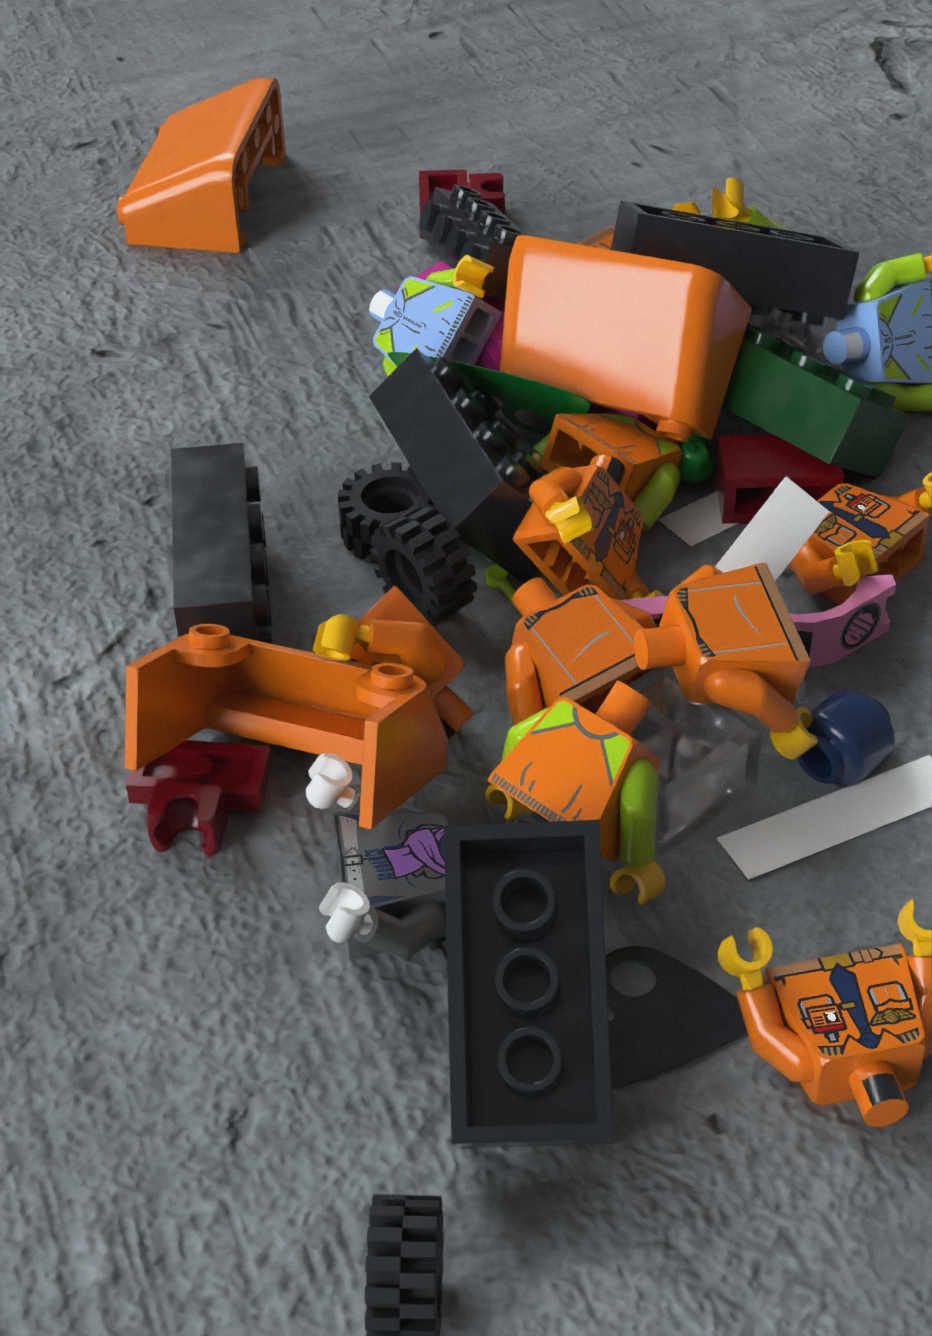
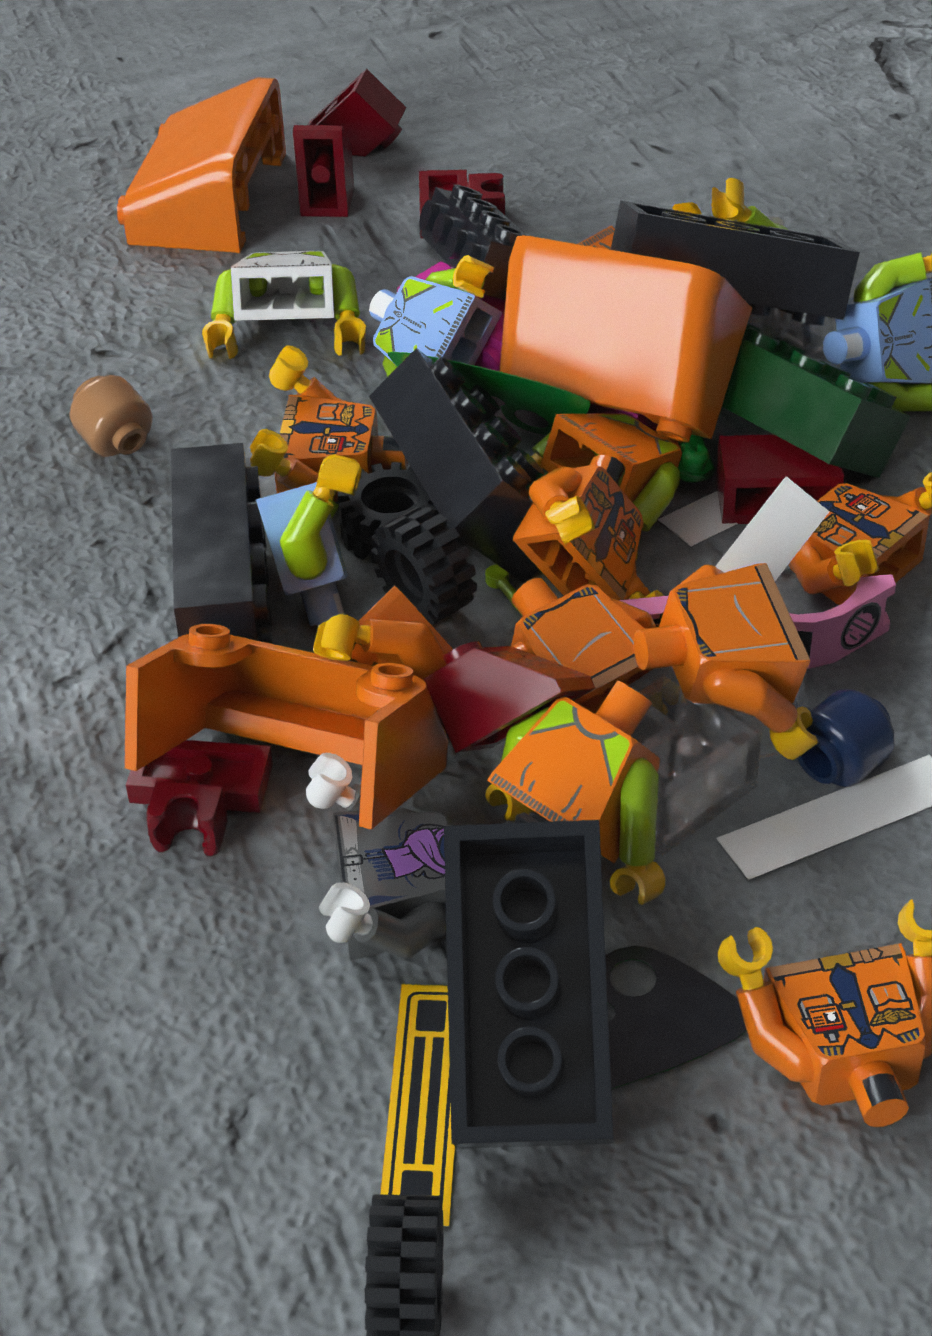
none -> medium nougat head [69,375,153,457]
none -> torso [202,251,366,359]
none -> torso [250,345,408,502]
none -> torso [256,454,362,626]
none -> dark red slope [293,125,354,217]
none -> dark red slope [307,68,407,157]
none -> sticker [380,984,455,1226]
none -> dark red slope [423,641,596,753]

